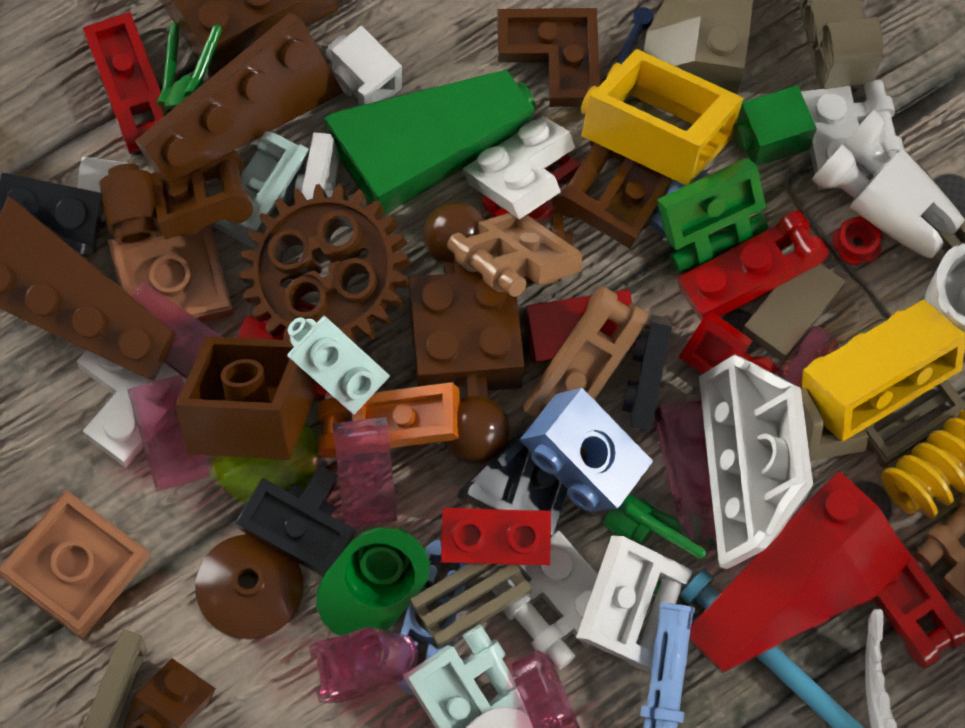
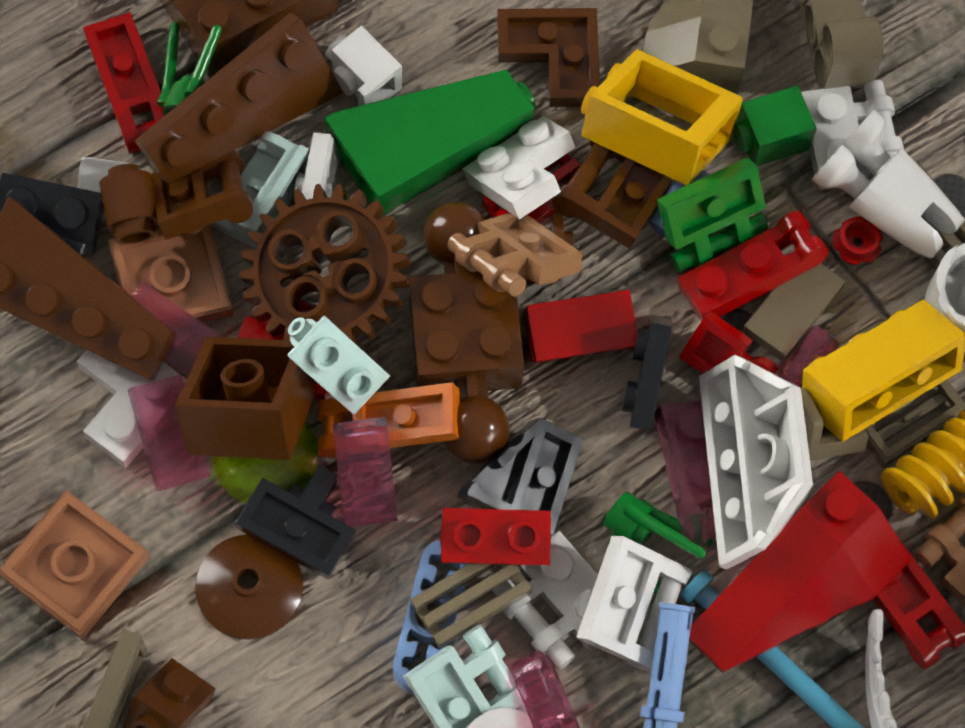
clear pink piece [309,627,418,703] -> none
green piece [316,527,430,640] -> none
brick [520,387,653,512] -> none
medium nougat plate [522,286,648,418] -> none
dark blue hinge [600,7,653,85] -> none

